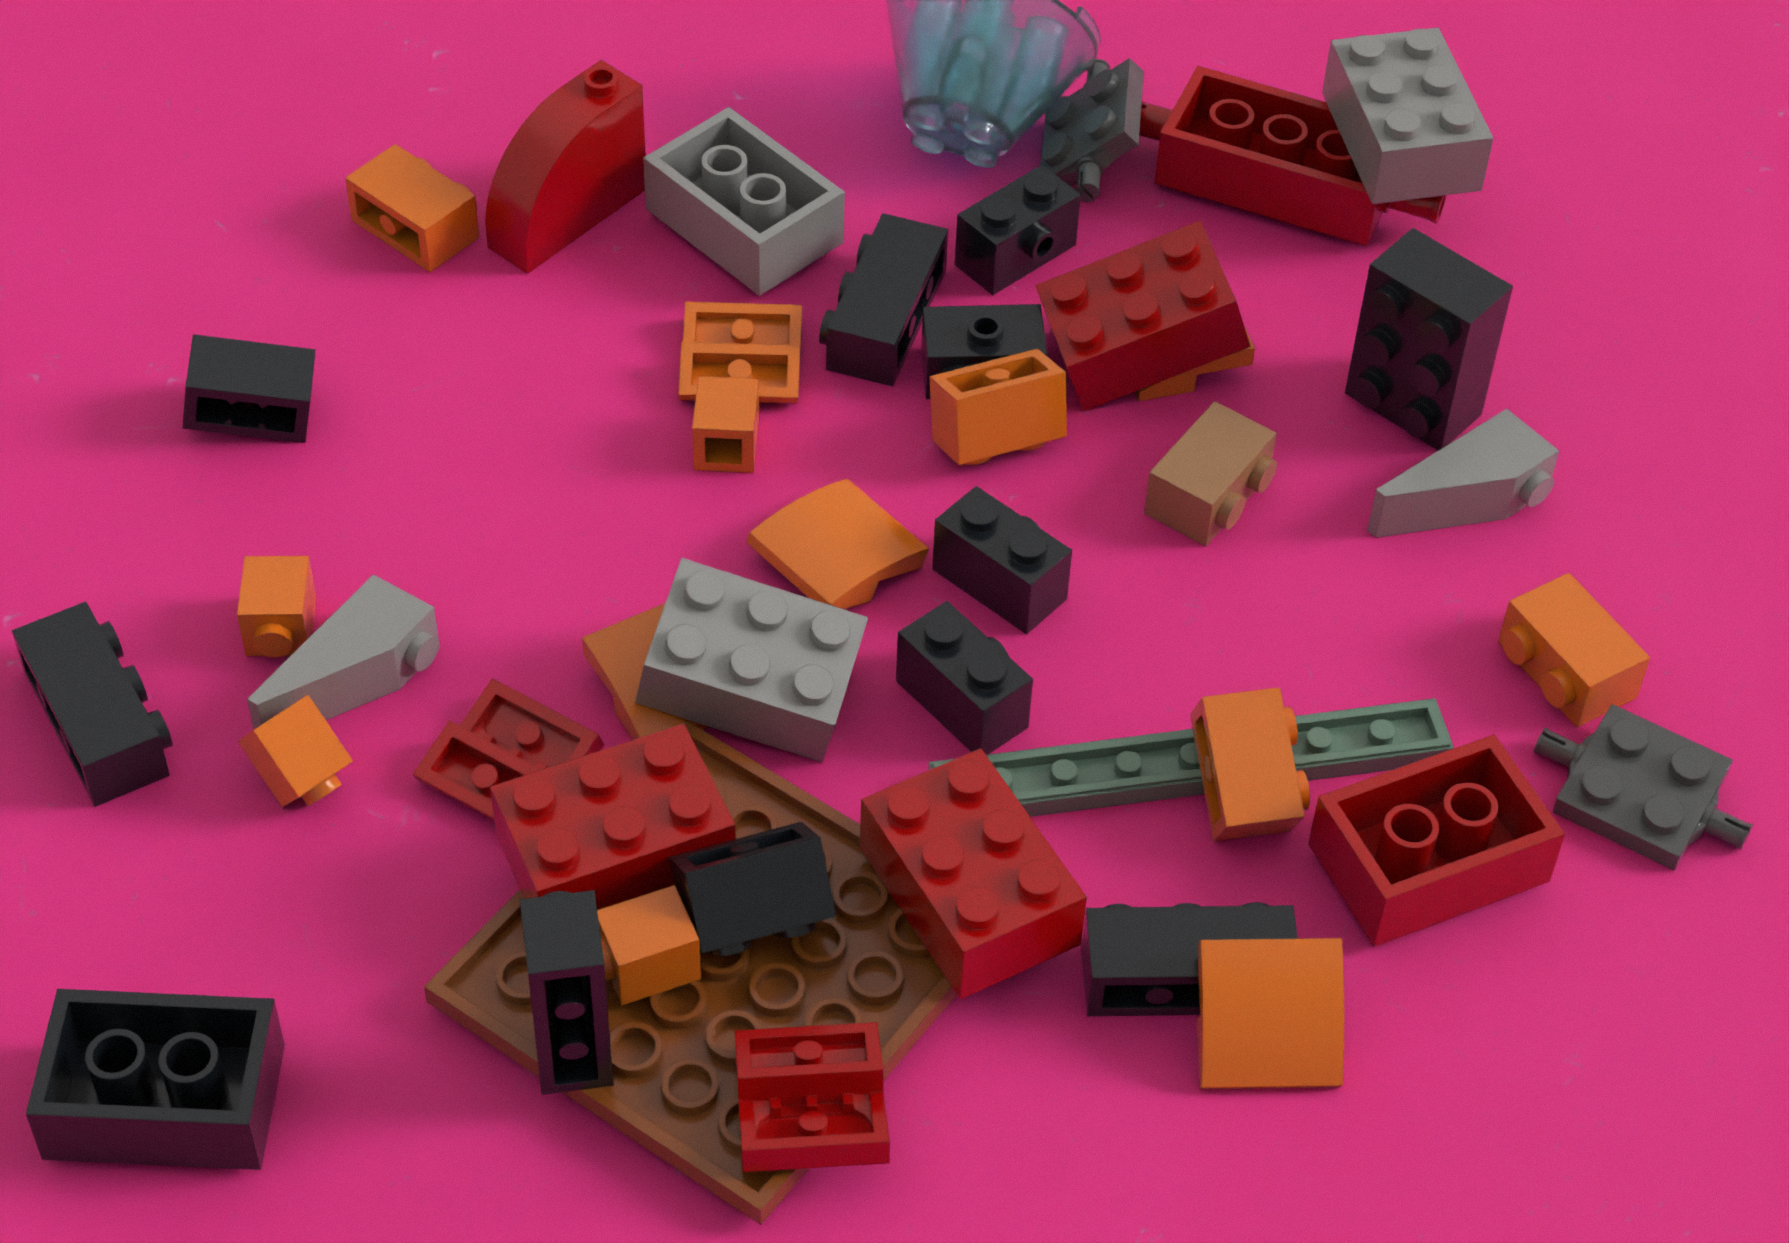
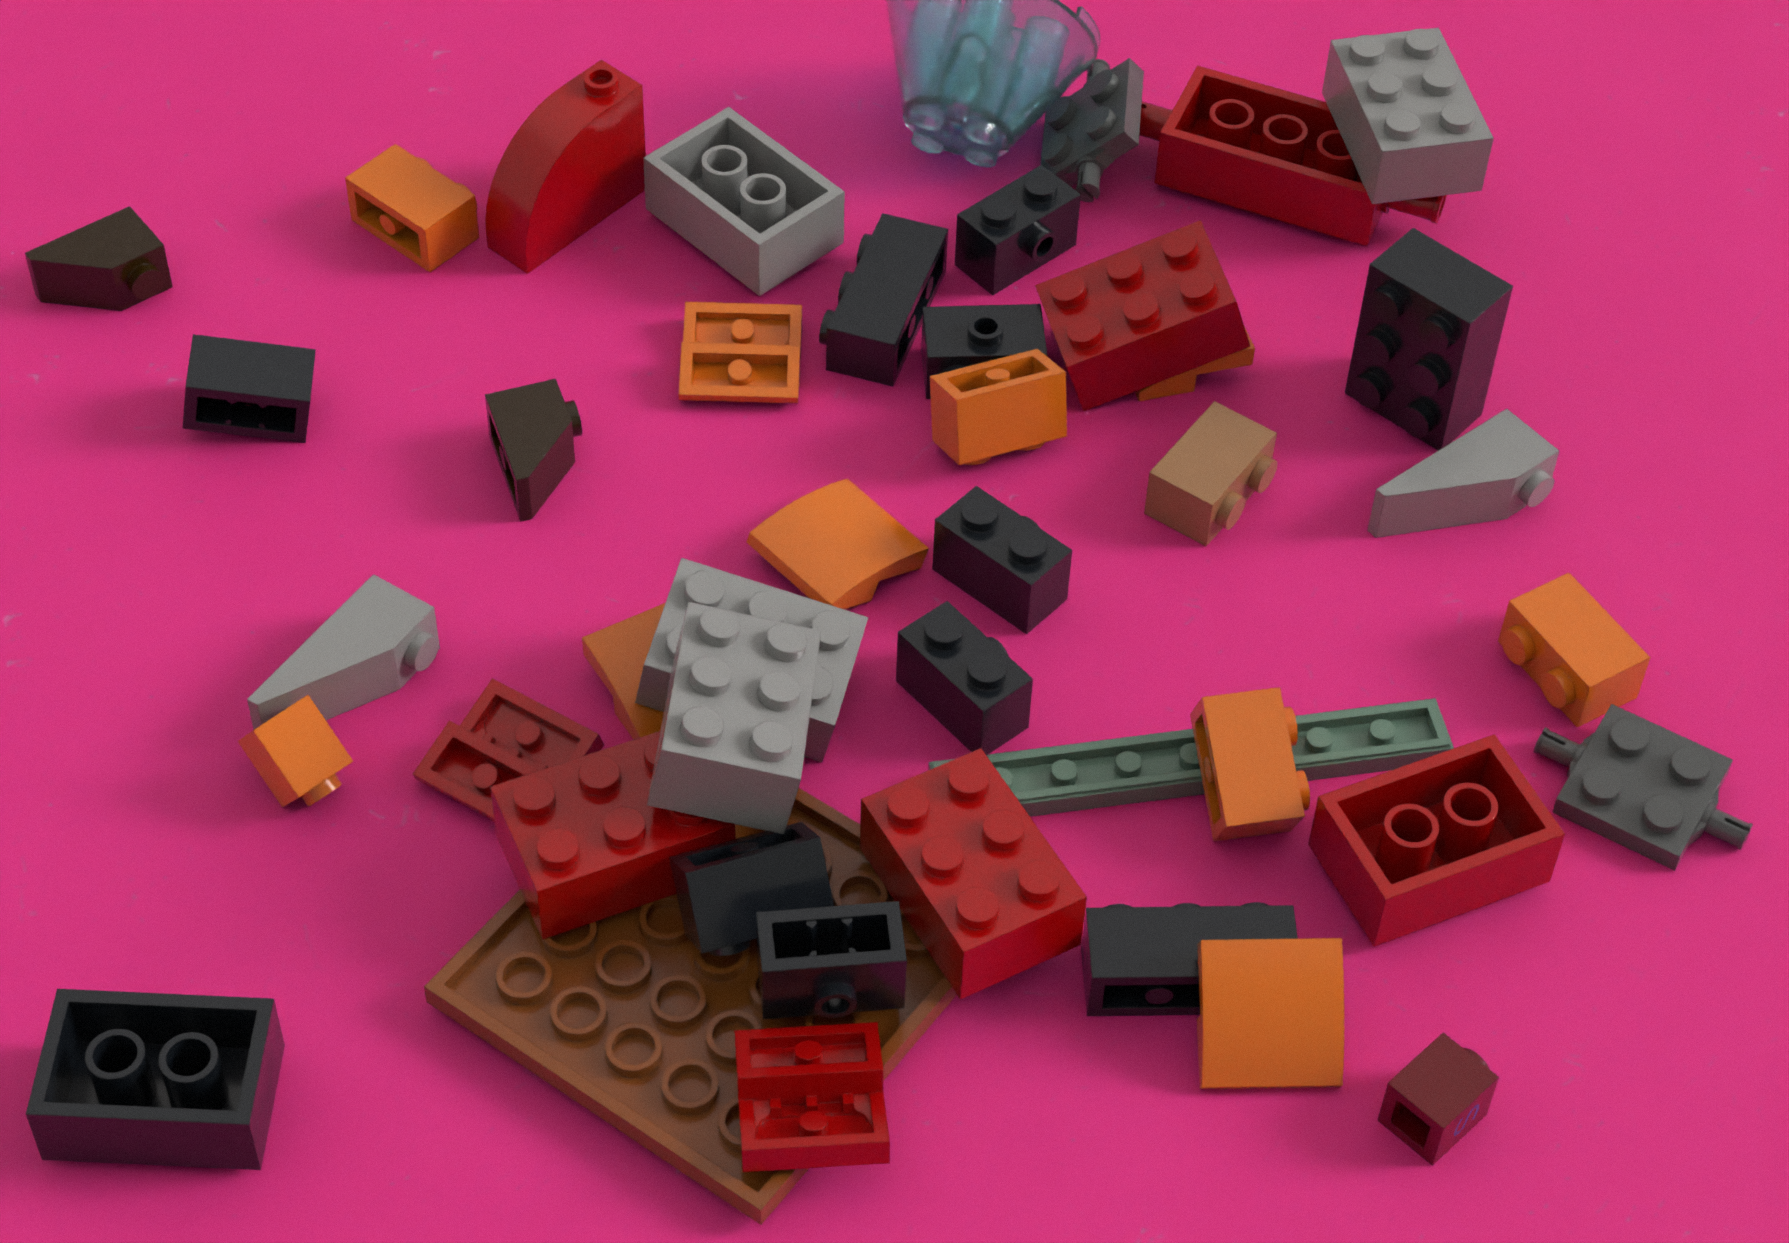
black brick [11,601,173,807] -> none
orange brick [237,556,316,658] -> none
brick [519,890,614,1095] -> none
orange brick [597,885,701,1006] -> none
orange brick [692,376,759,473] -> none
none -> slope [25,206,173,311]
none -> dark brown slope [485,379,582,522]
none -> light grey brick [647,601,821,834]
none -> black brick [756,901,907,1020]
none -> dark red brick [1378,1032,1499,1166]

